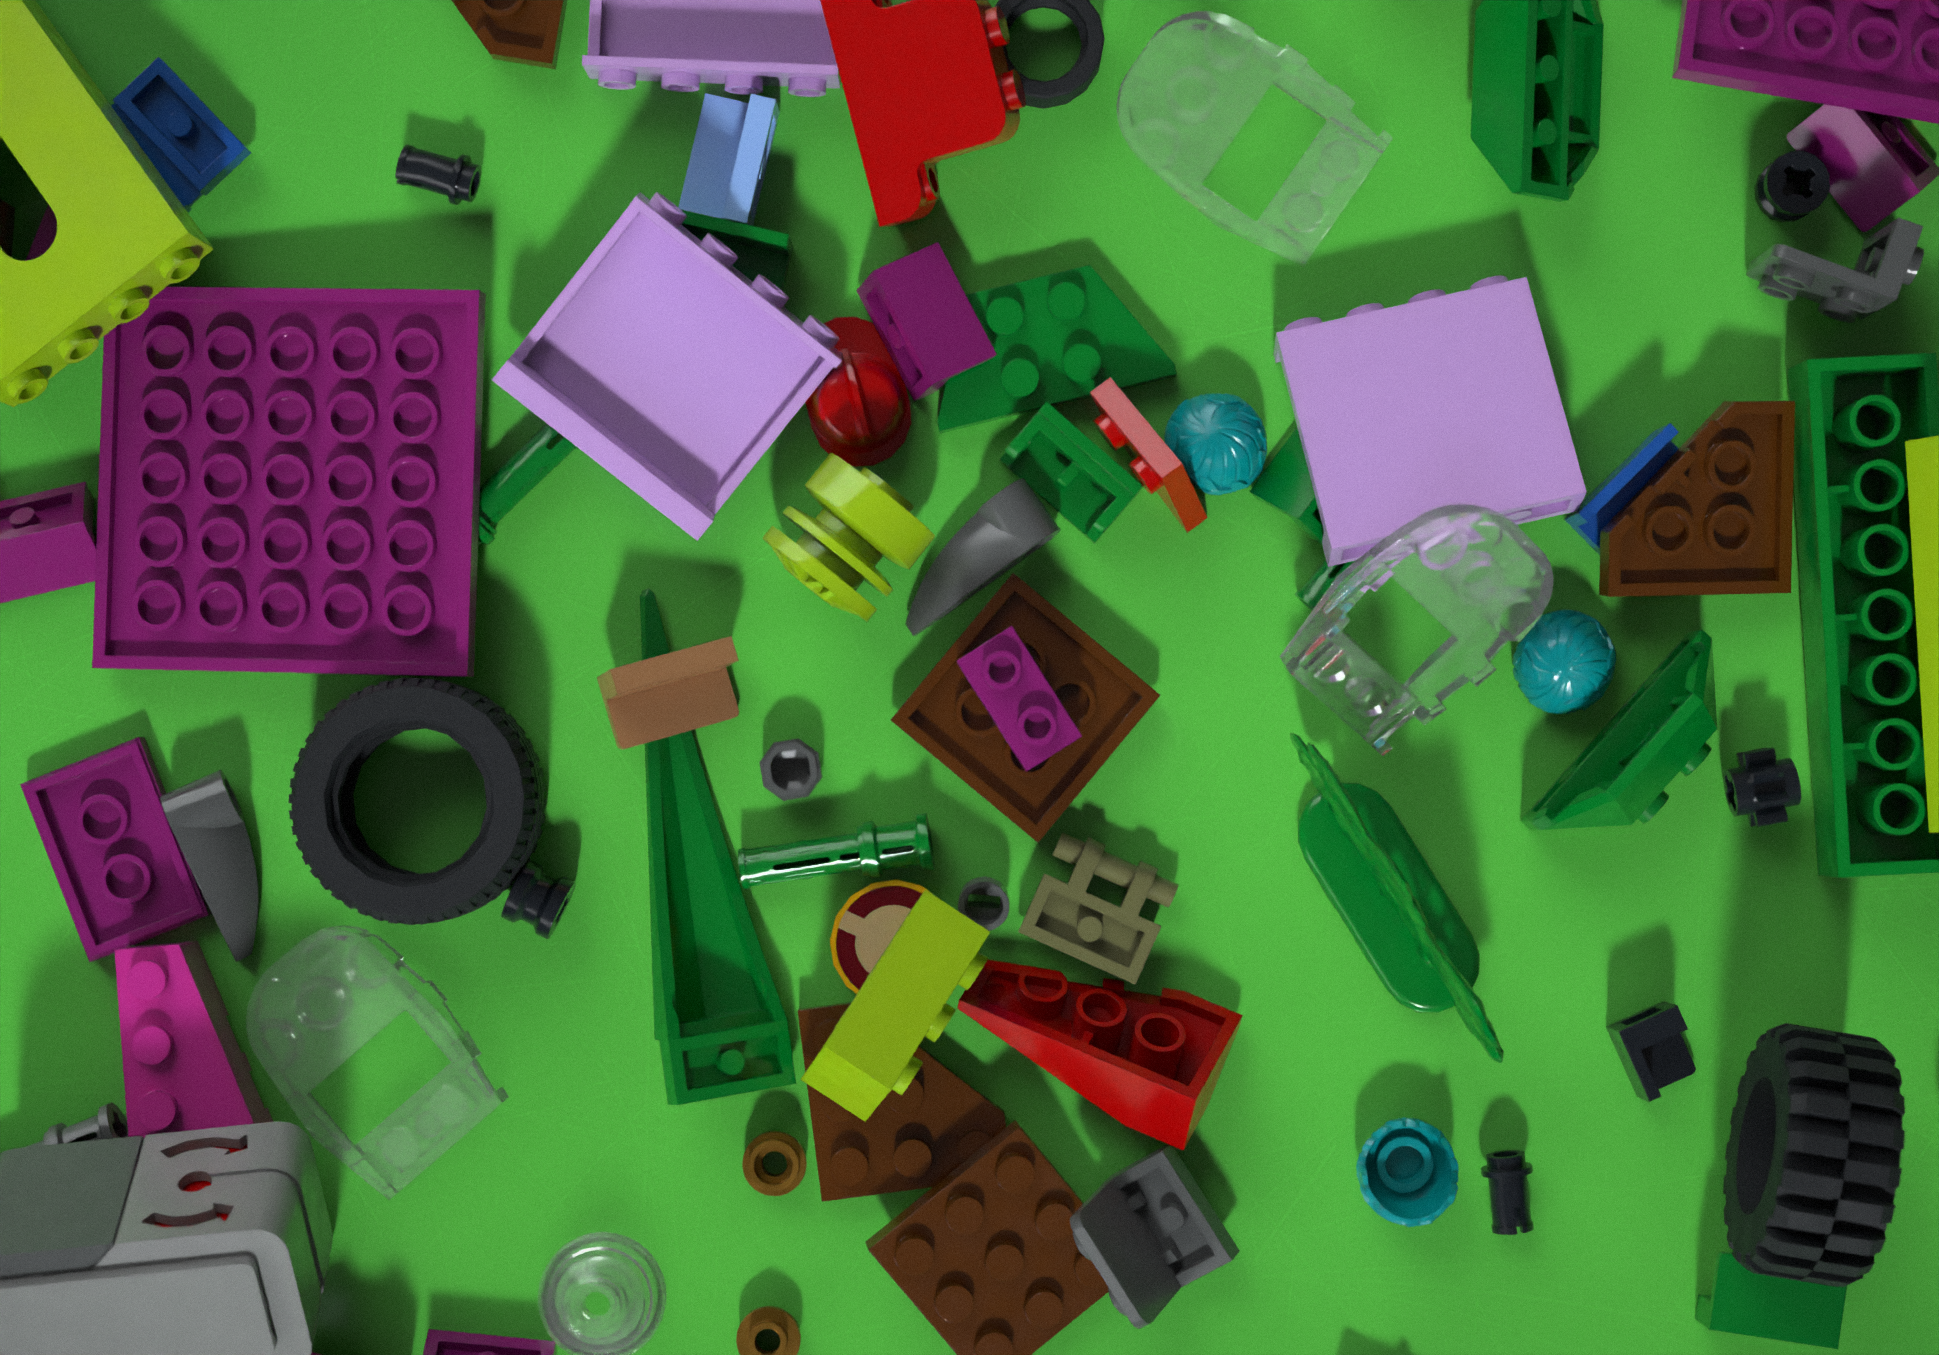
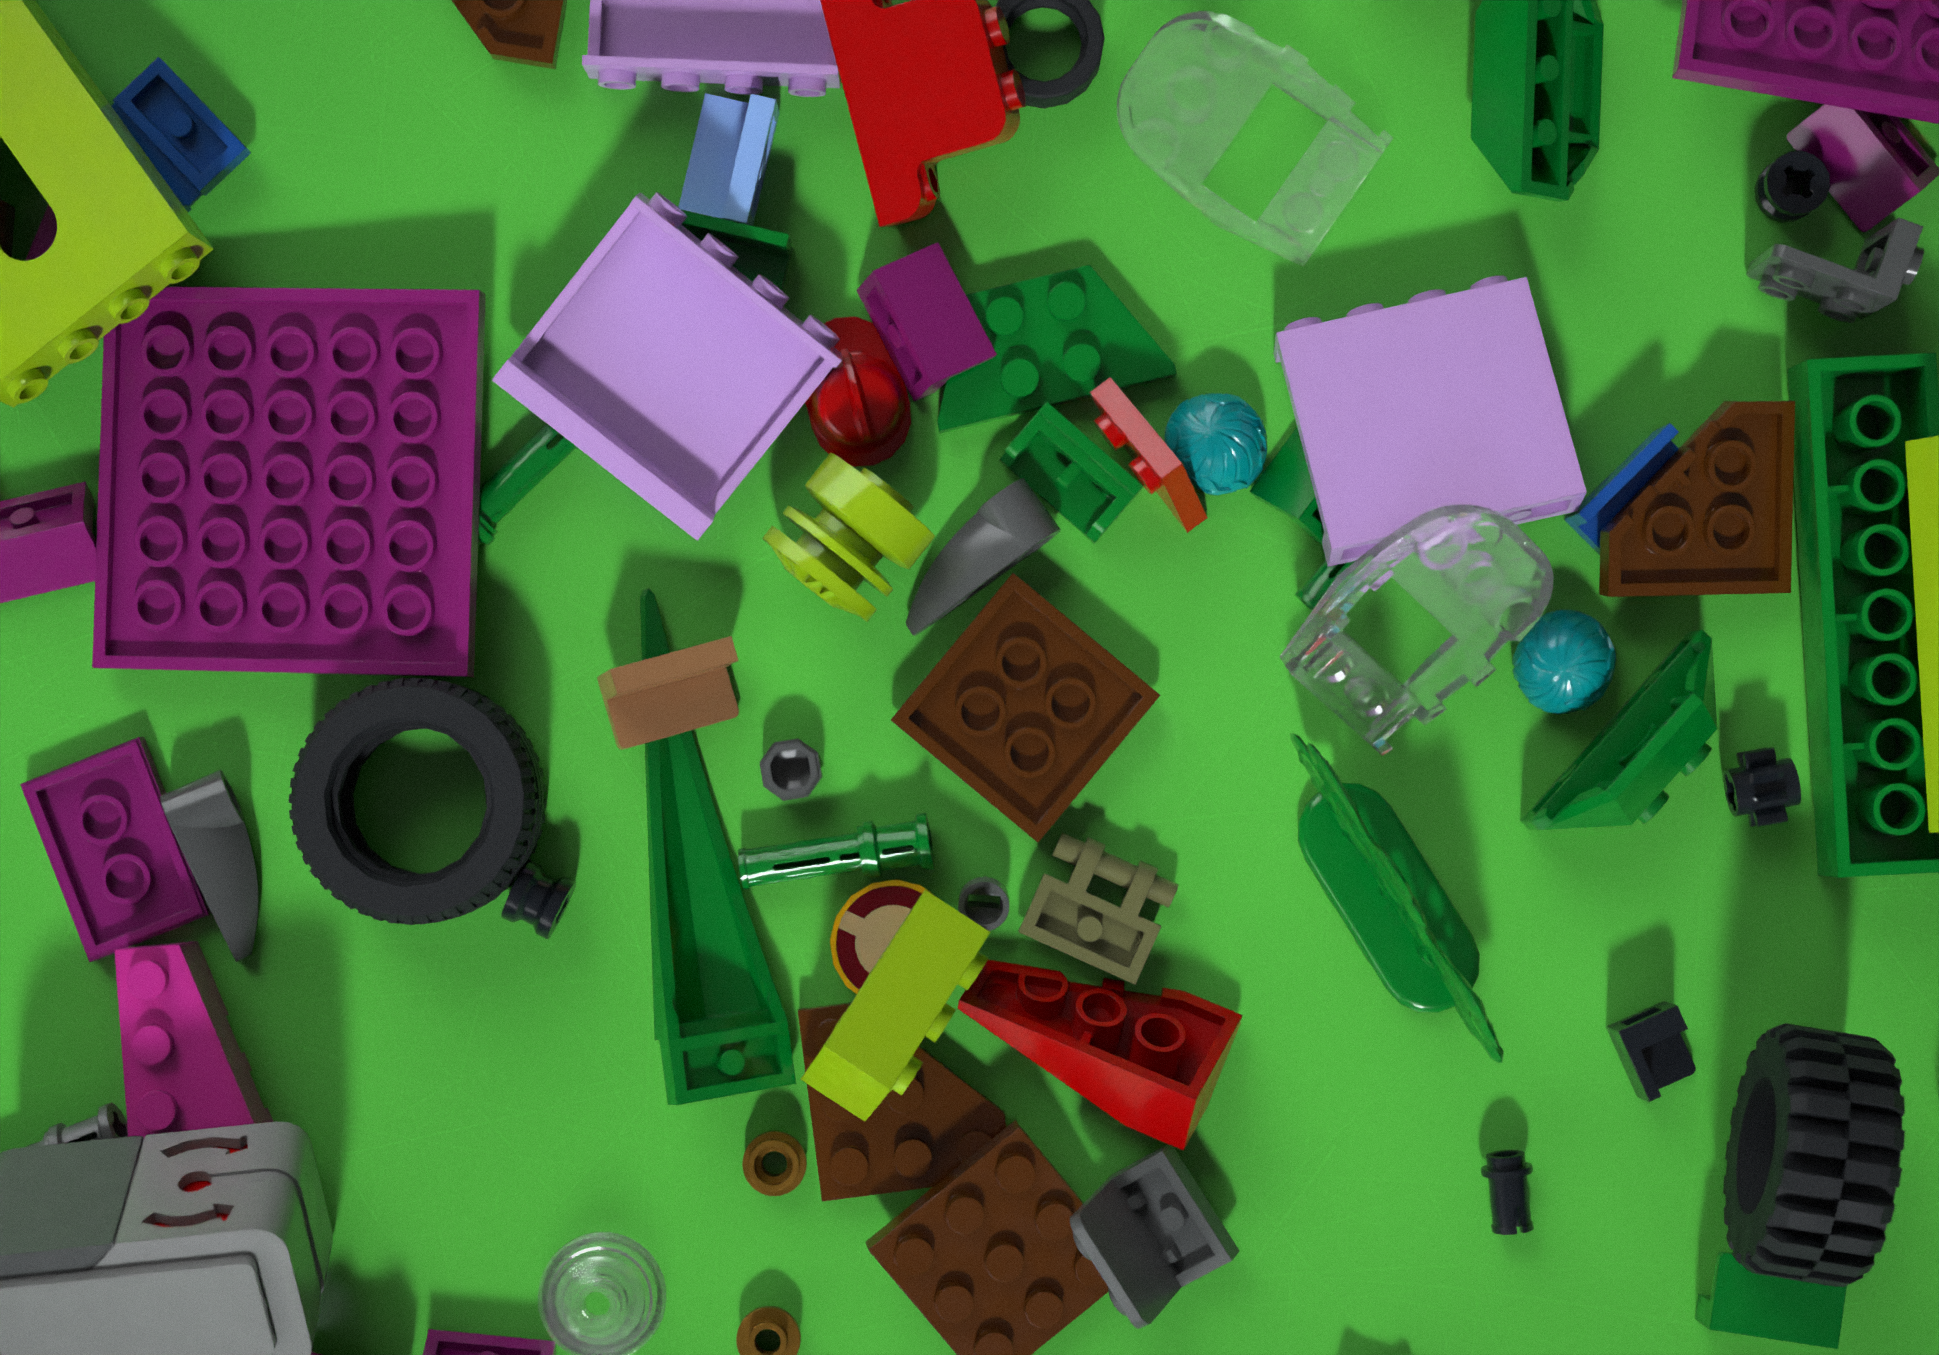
clear slope [246,926,509,1200] -> none
black pin [395,144,482,205] -> none
magenta brick [957,626,1082,772] -> none
teal hair [1356,1117,1459,1227] -> none

